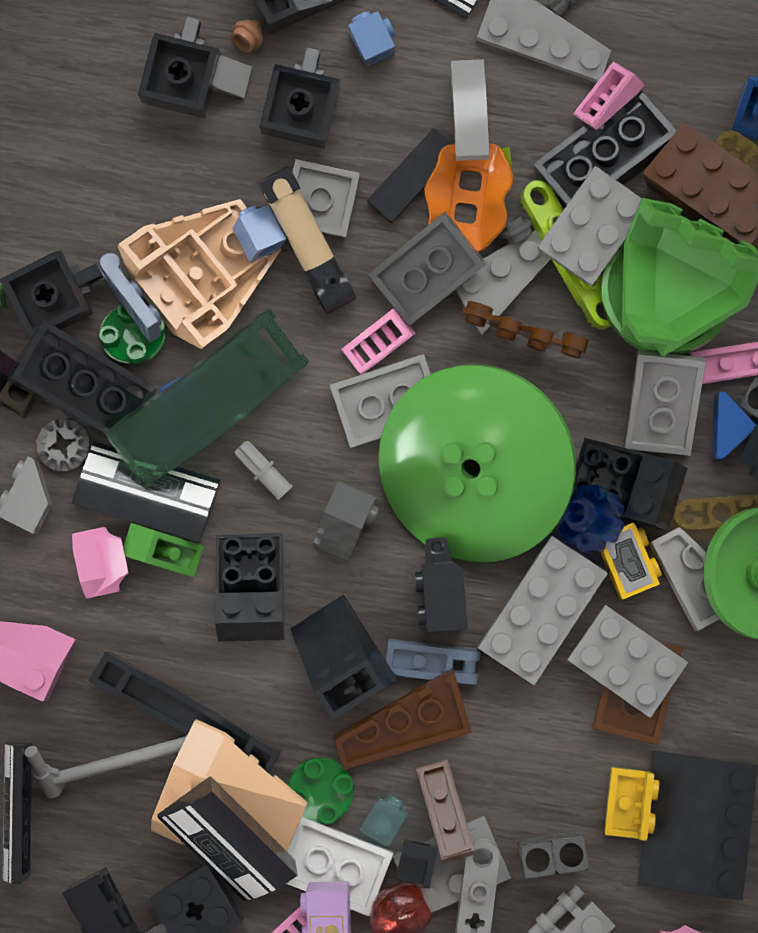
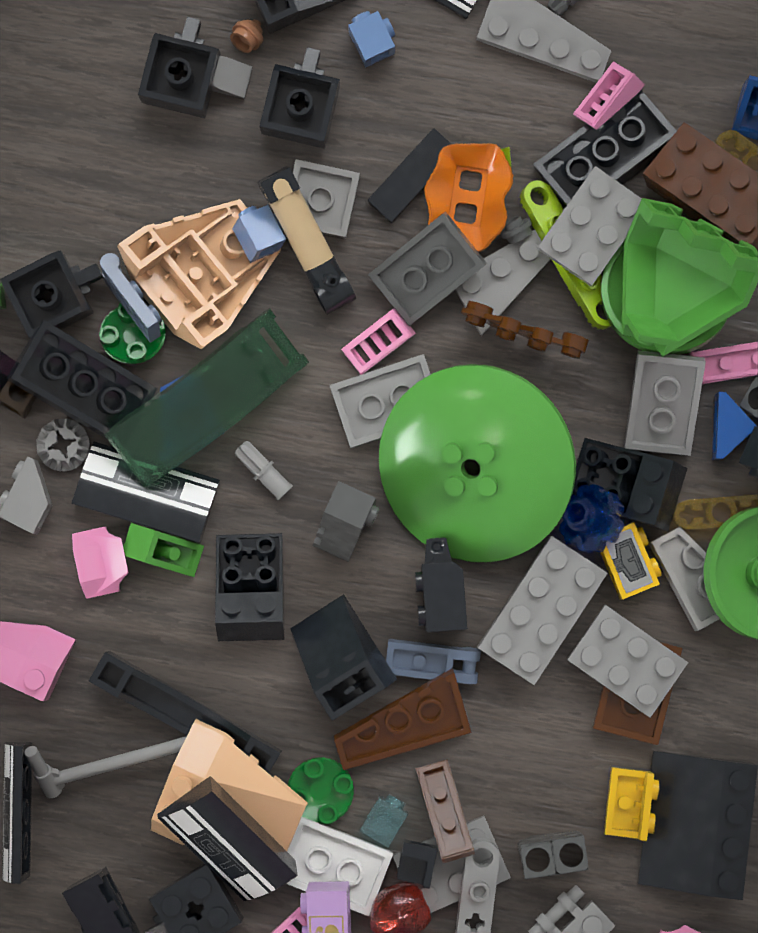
light grey slope [451,59,489,161] -> none

